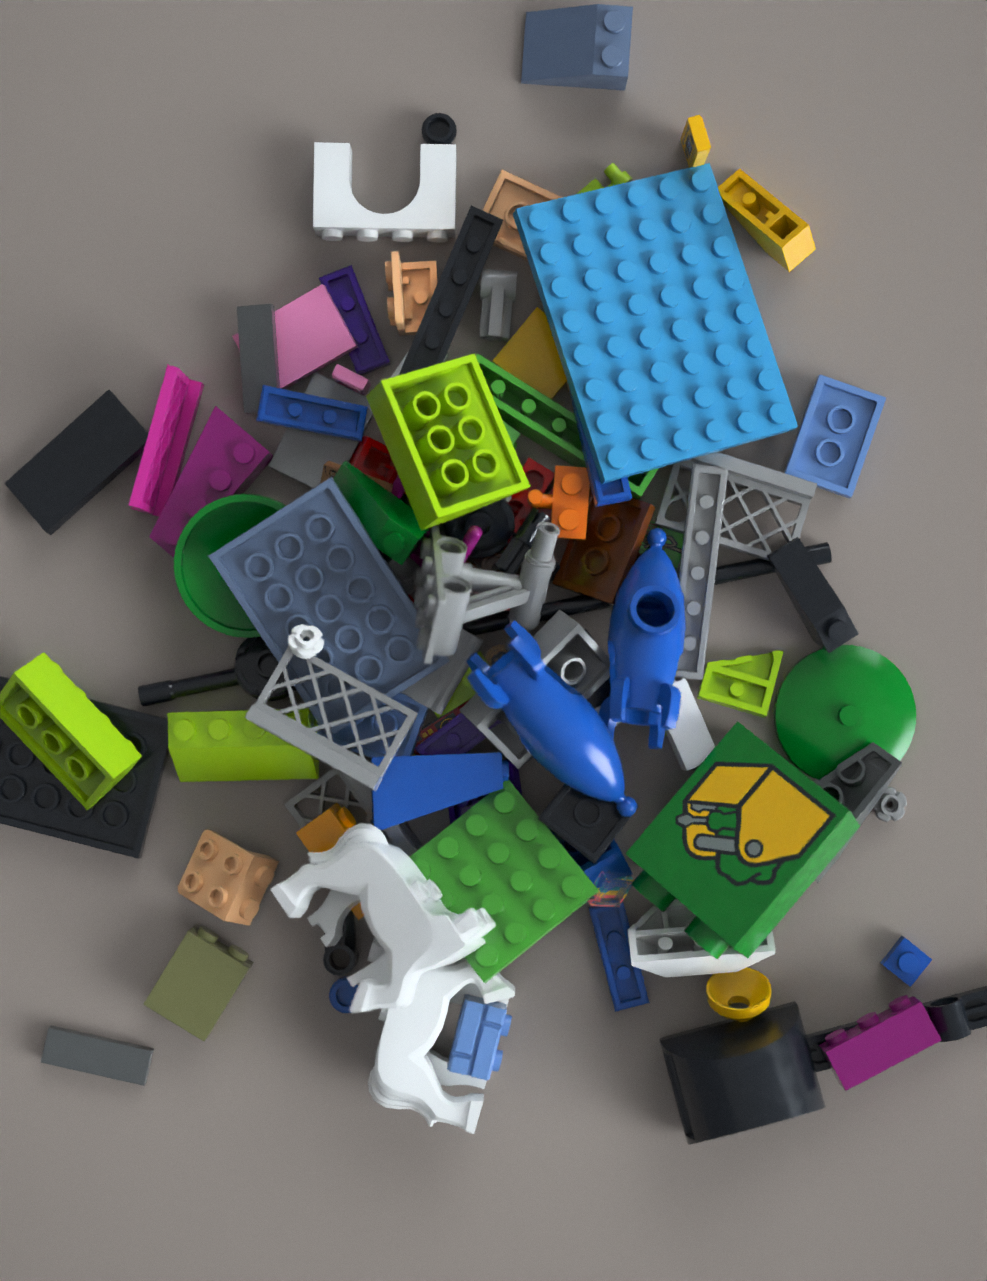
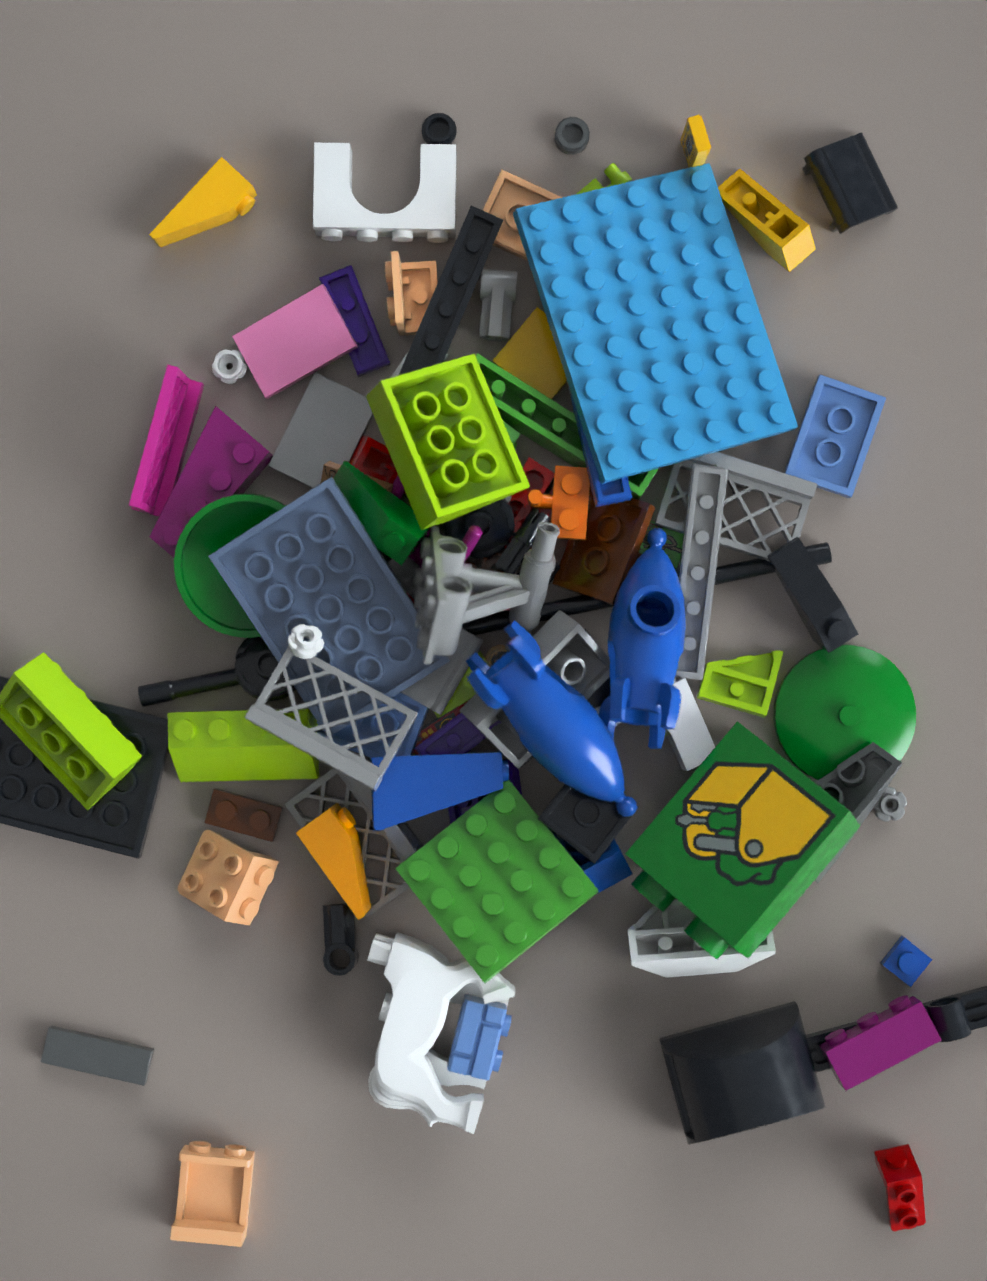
black tile [4,389,148,535] -> none
olive brick [143,926,254,1041] -> none
dark grey tile [237,304,280,414] -> none
blue tile [256,385,368,442] -> none
white piece [270,823,496,1013] -> none
blue tile [329,976,359,1013] -> none
bright pink tile [331,364,371,396] -> none
sand blue slope [521,4,633,91] -> none
clear tile [588,871,634,907] -> none
blue tile [588,899,650,1012] -> none
yellow piece [706,967,772,1022] -> none
none -> yellow slope [149,157,257,247]
none -> light nougat panel [170,1141,255,1247]
none -> reddish brown plate [204,788,283,842]
none -> white plate [212,349,247,384]
none -> dark grey tile [555,117,590,155]
none -> black piece [802,132,898,234]
none -> red bracket [874,1144,926,1231]

